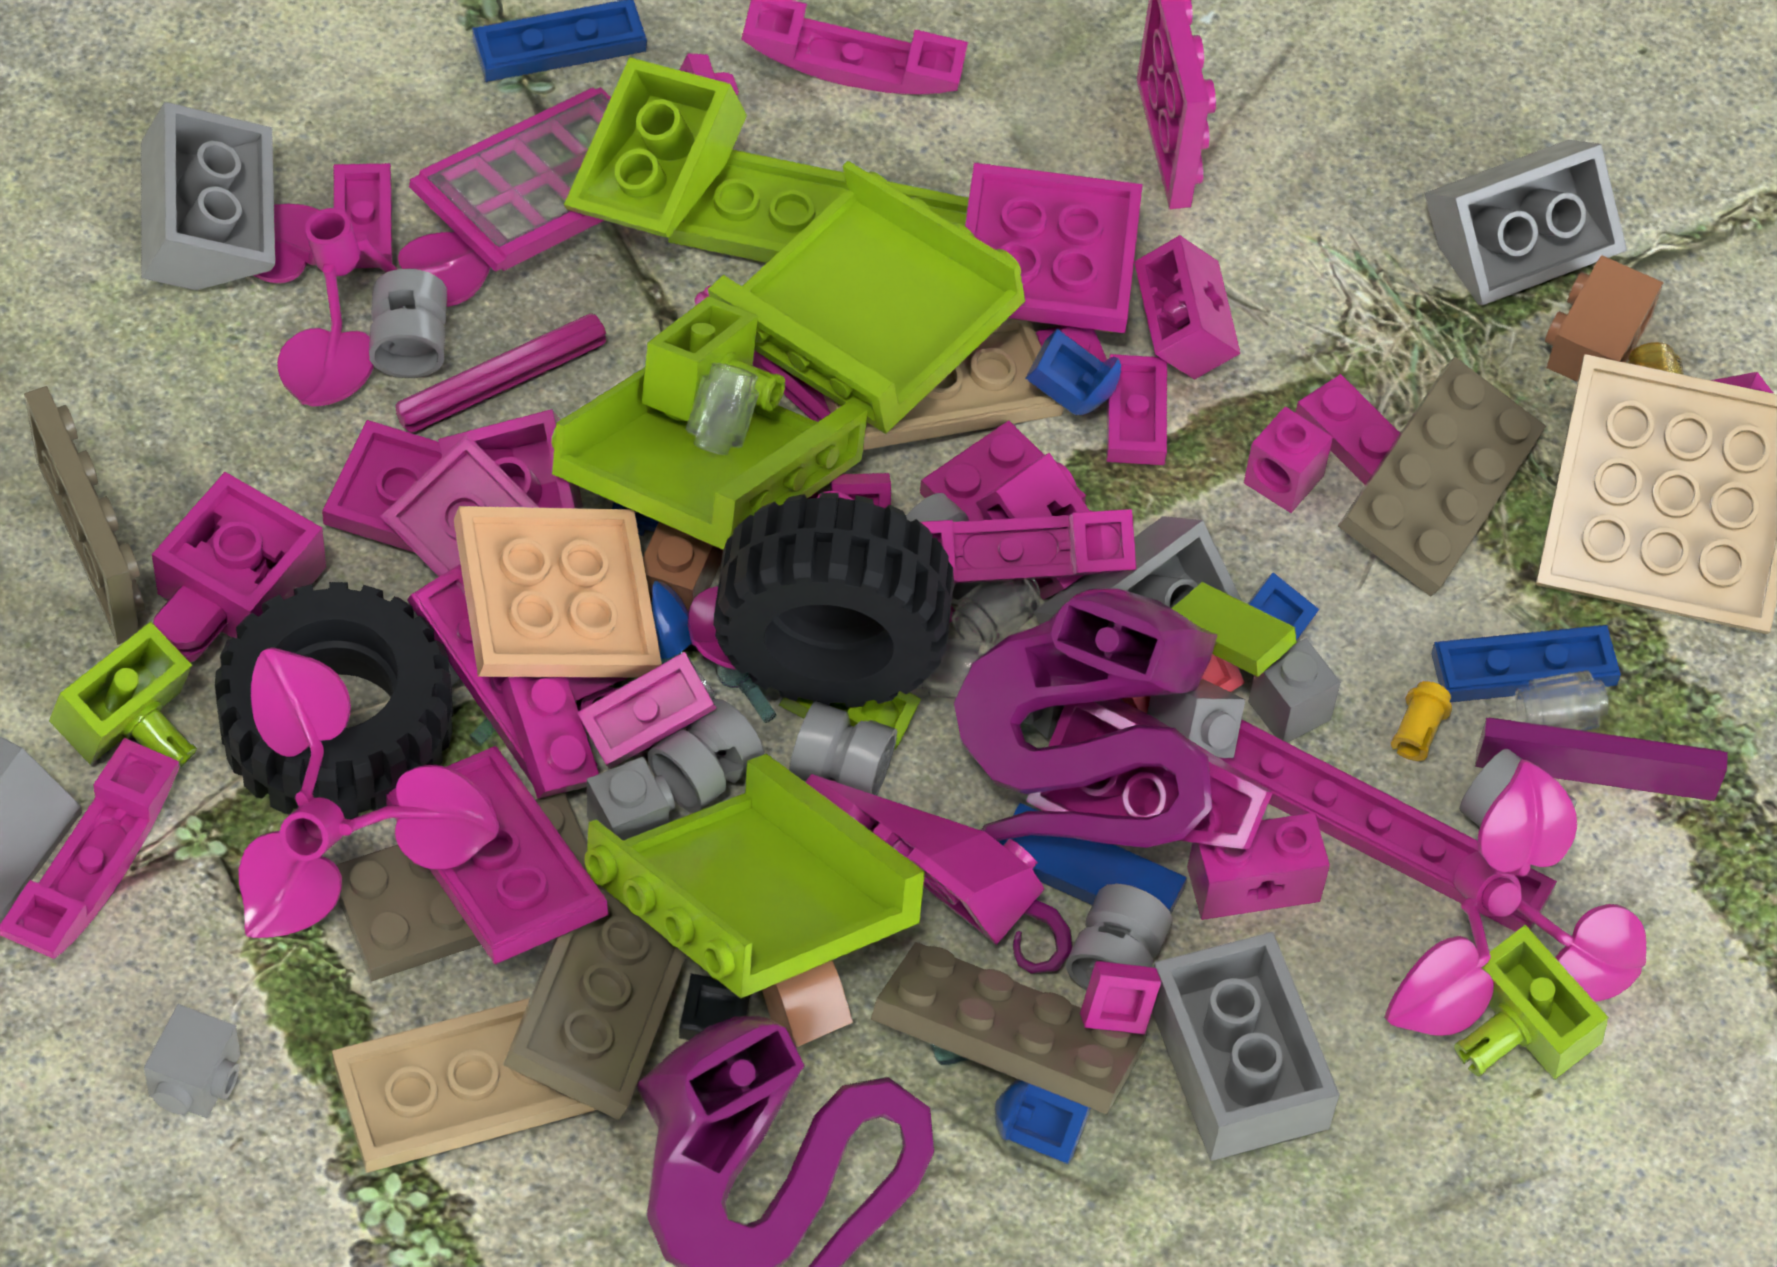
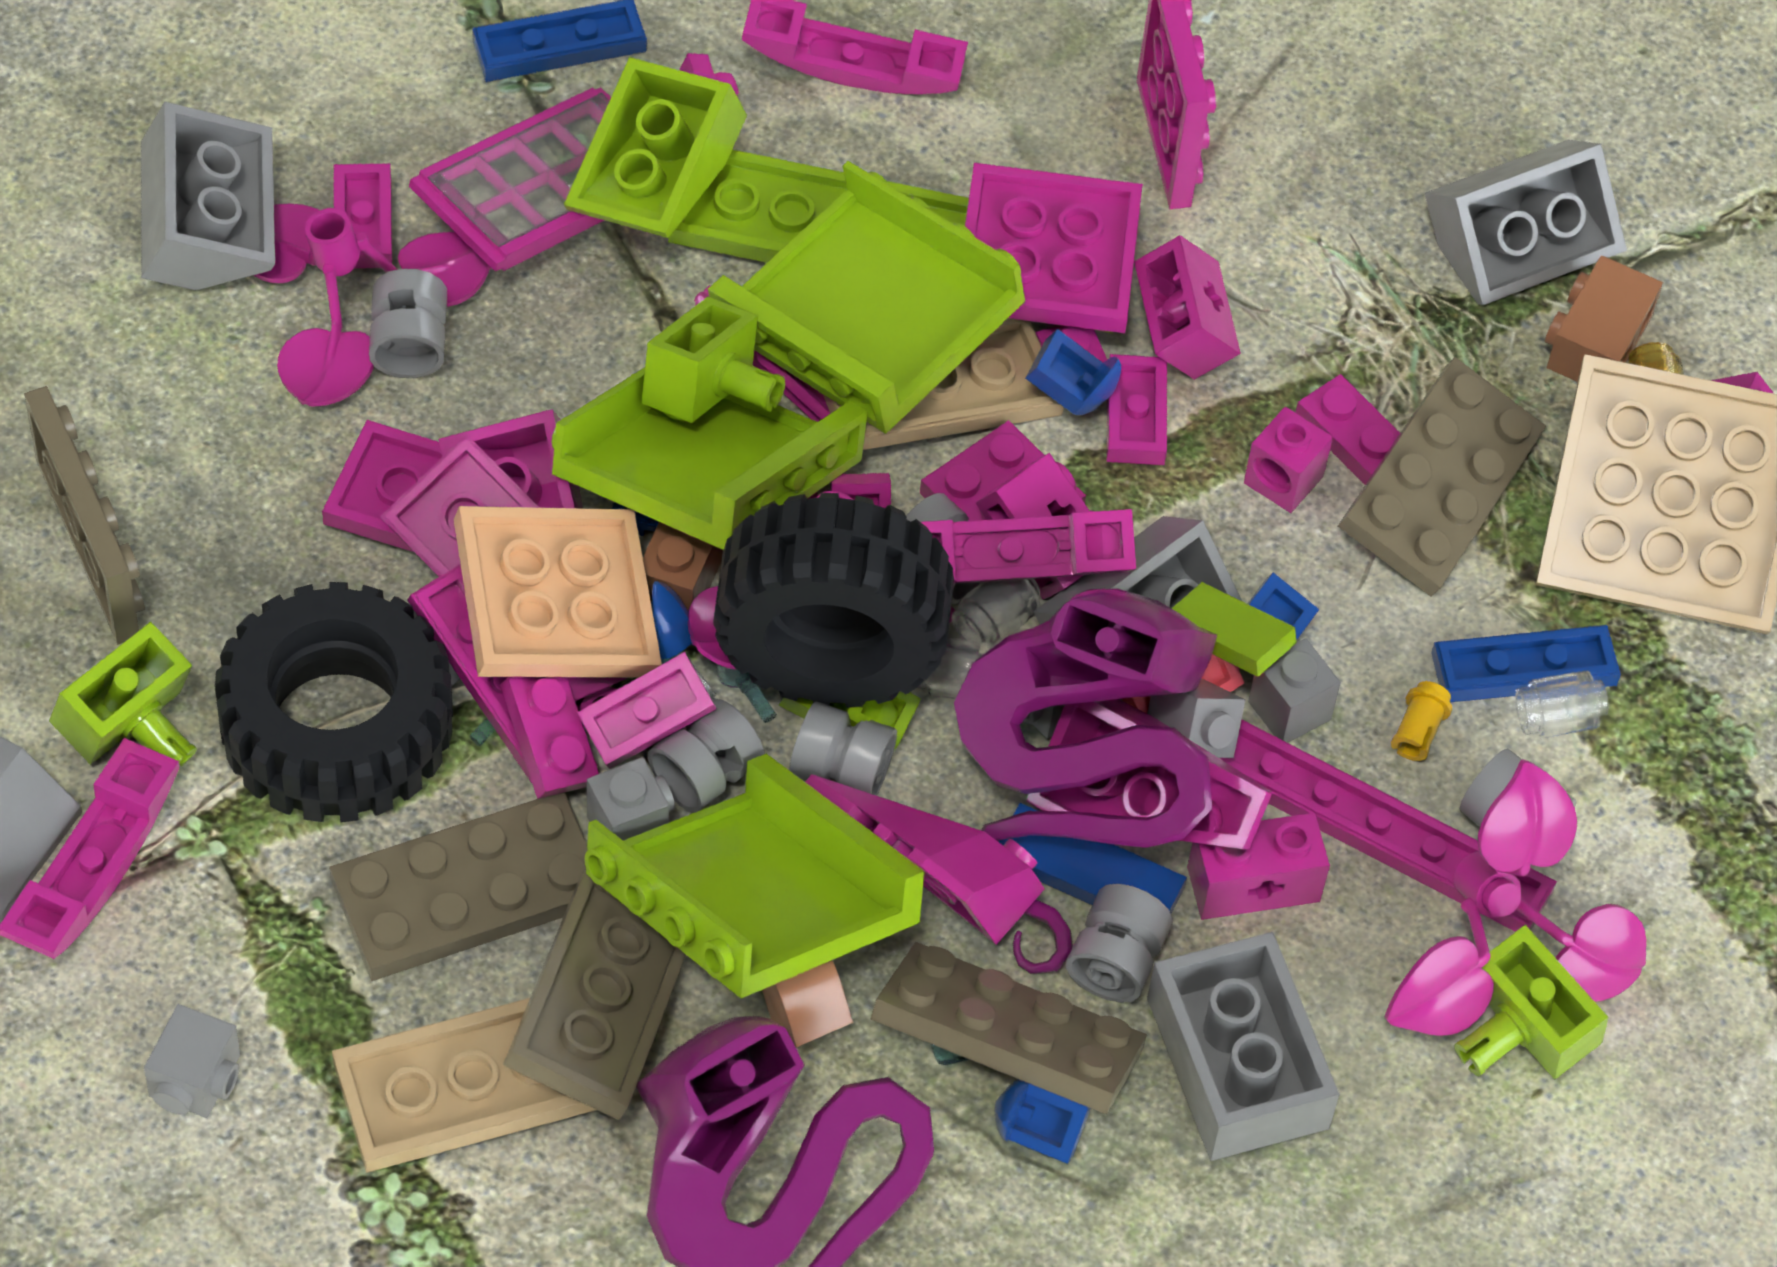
dark pink brick [152,472,326,662] -> none
dark pink plant [239,648,499,938] -> none
dark pink tile [386,746,609,964] -> none
dark pink axle [395,313,606,433] -> none
black tile [679,973,752,1040] -> none
clear brick [686,362,759,455] -> none
dark pink plate [1080,961,1161,1034] -> none
magenta tile [1475,717,1728,801] -> none

